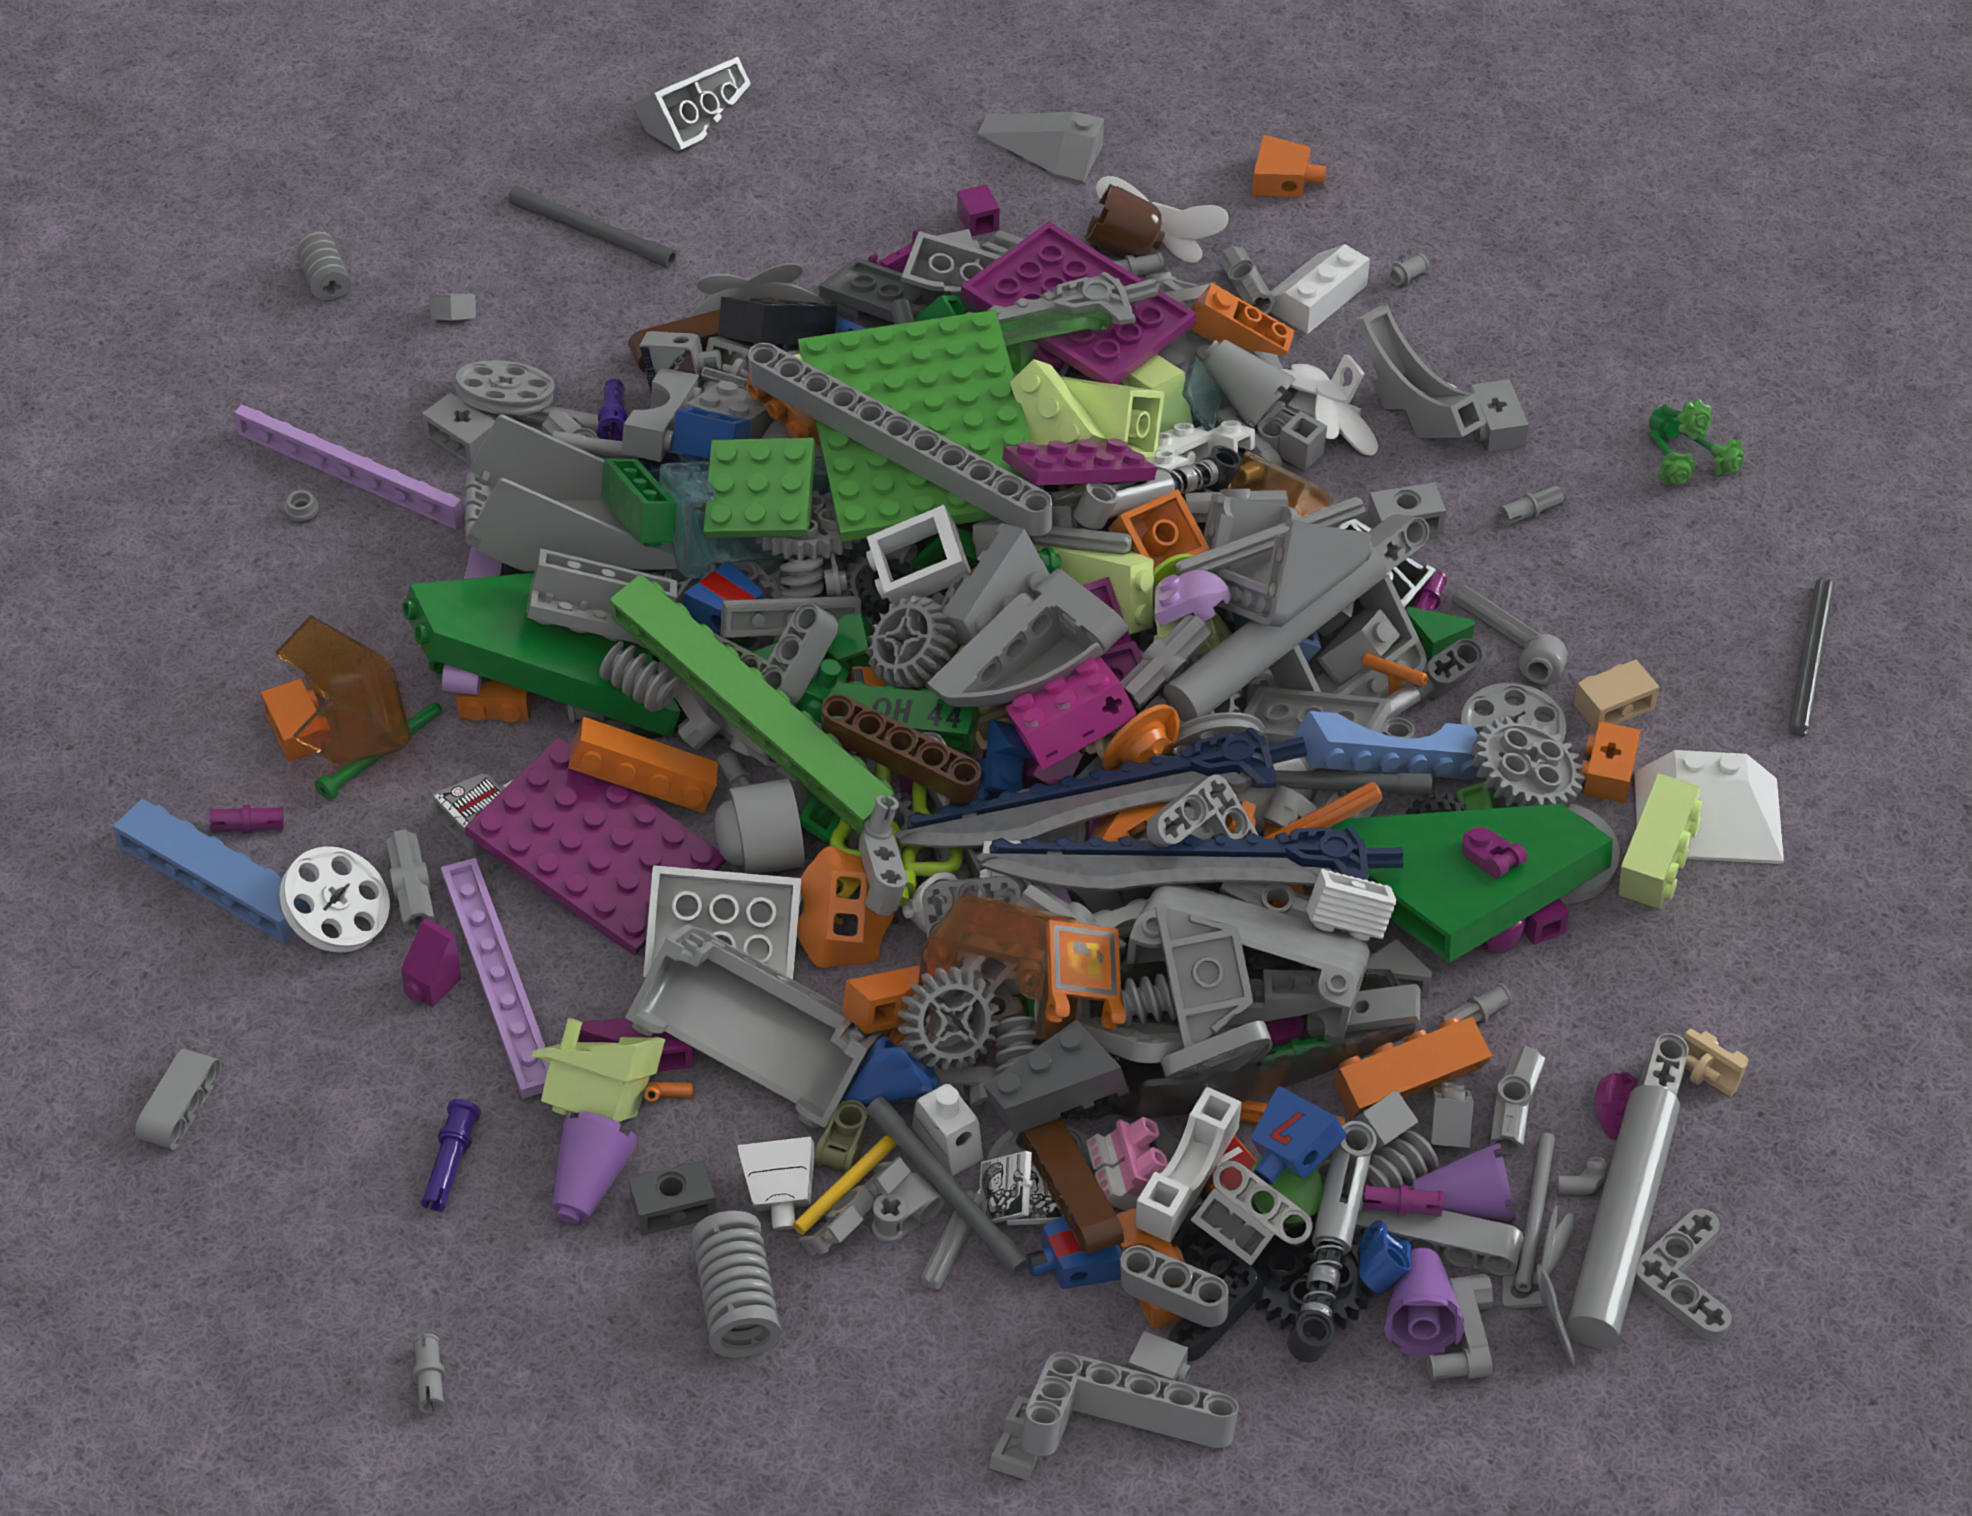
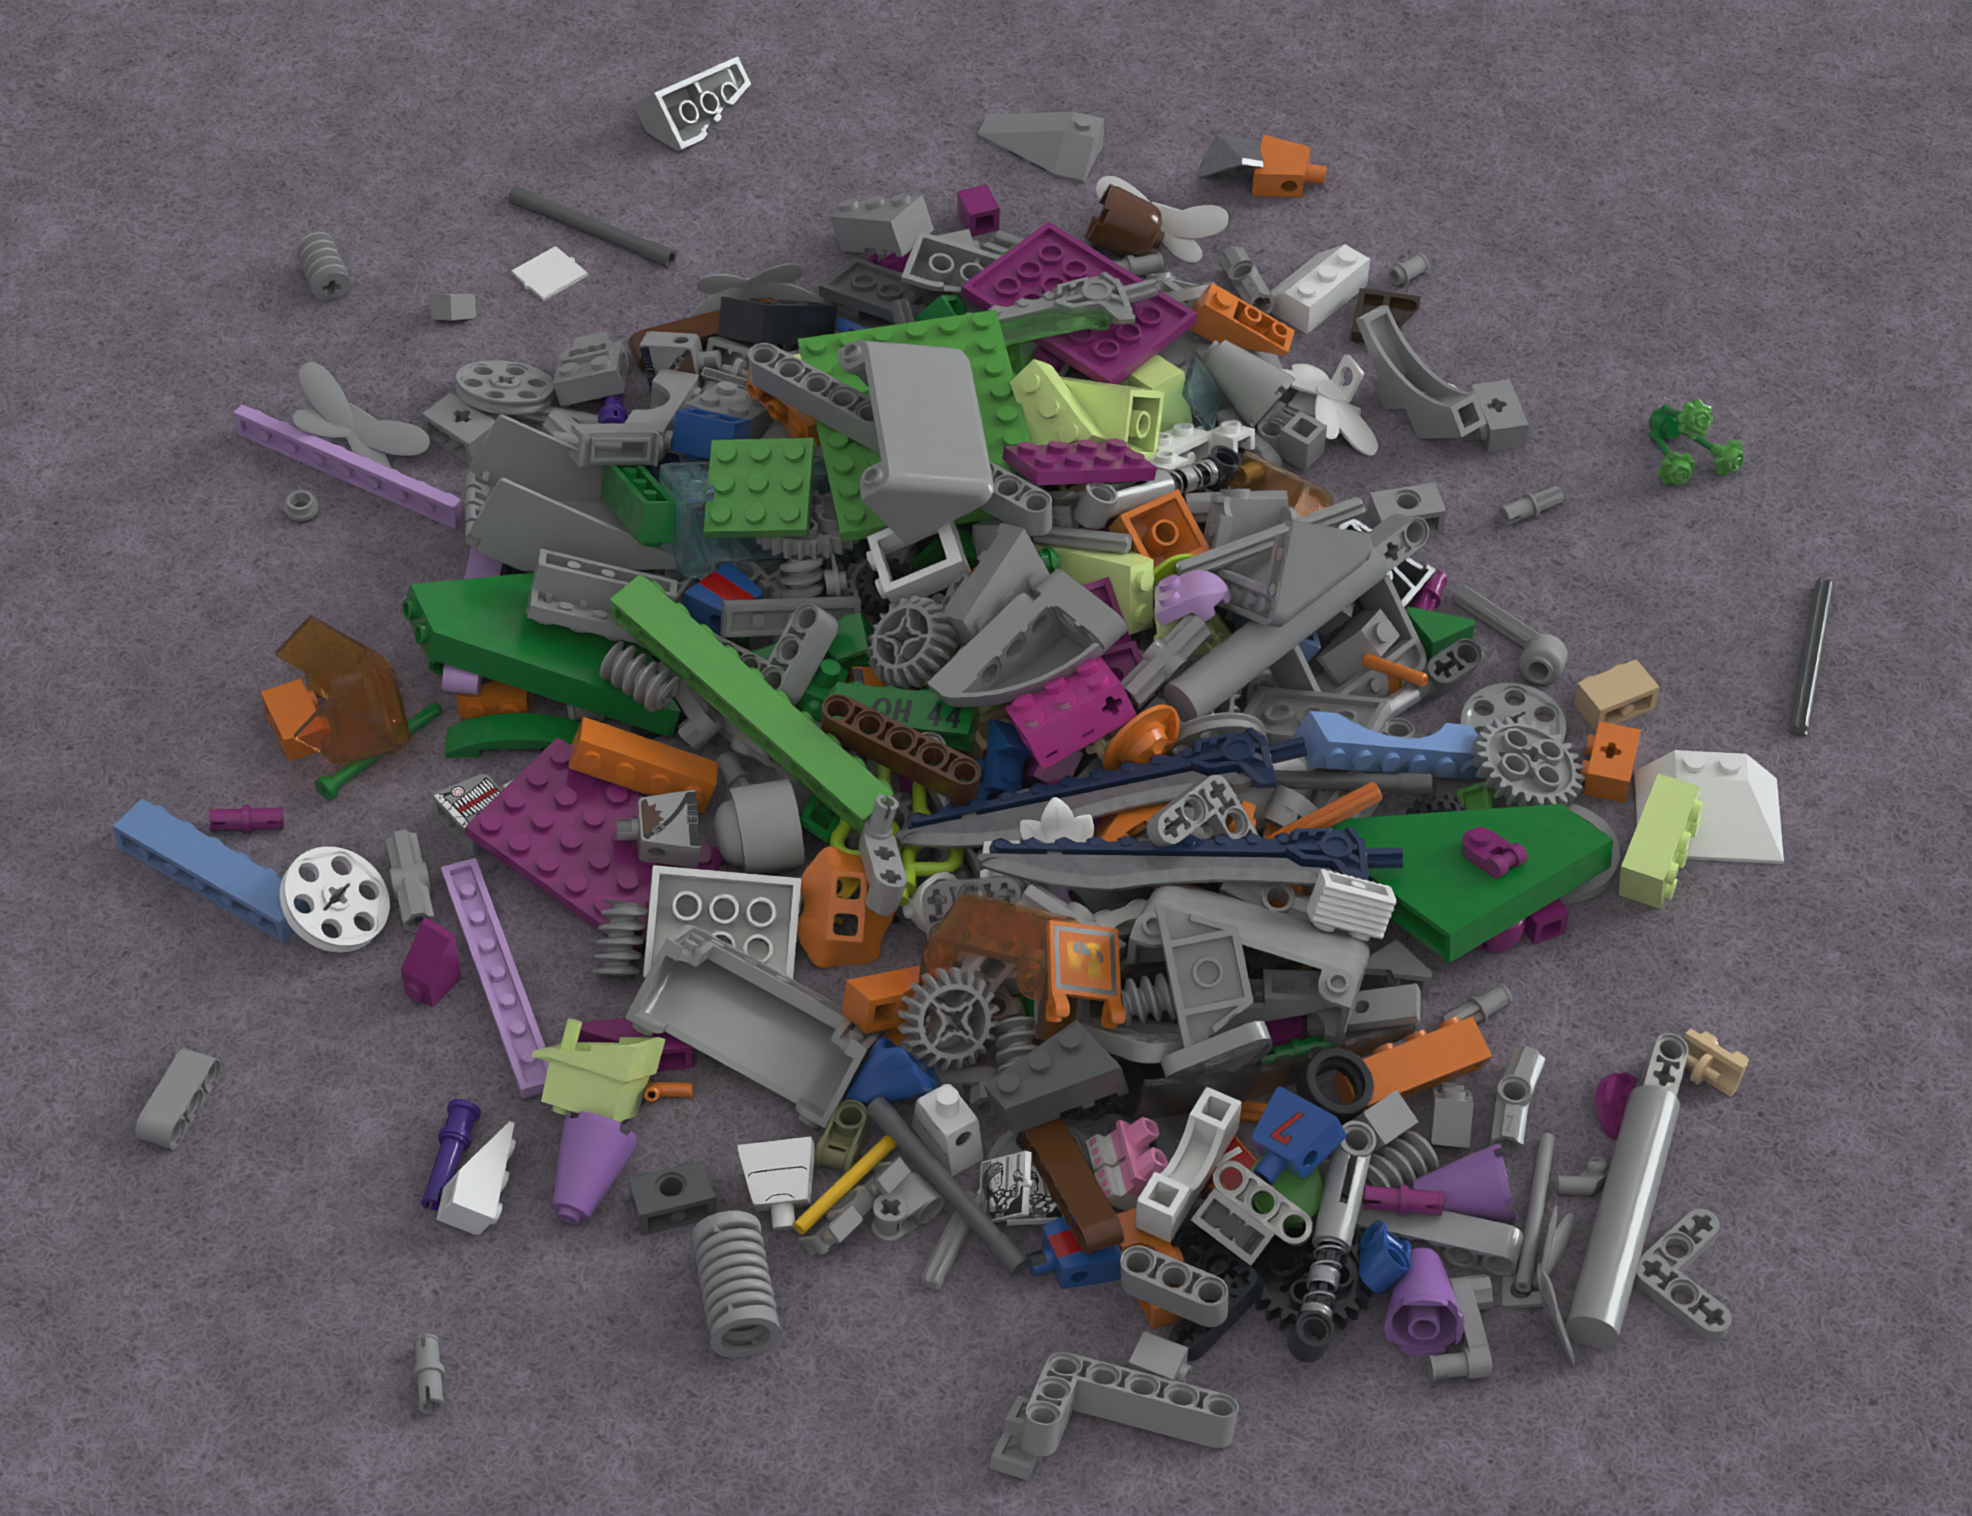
none -> light grey piece [293,362,430,469]
none -> white slope [436,1121,516,1235]
none -> green slope [445,713,580,758]
none -> white piece [511,246,588,301]
none -> light grey piece [553,331,629,406]
none -> light grey window [569,423,663,467]
none -> light grey piece [592,899,648,977]
none -> light grey torso [615,790,701,868]
none -> light grey wedge [829,193,934,257]
none -> light grey windscreen [837,340,994,545]
none -> white plate [1020,797,1094,843]
none -> flat silver slope [1196,134,1264,181]
none -> black tyre [1296,1048,1374,1125]
none -> dark brown wing [1350,288,1421,343]

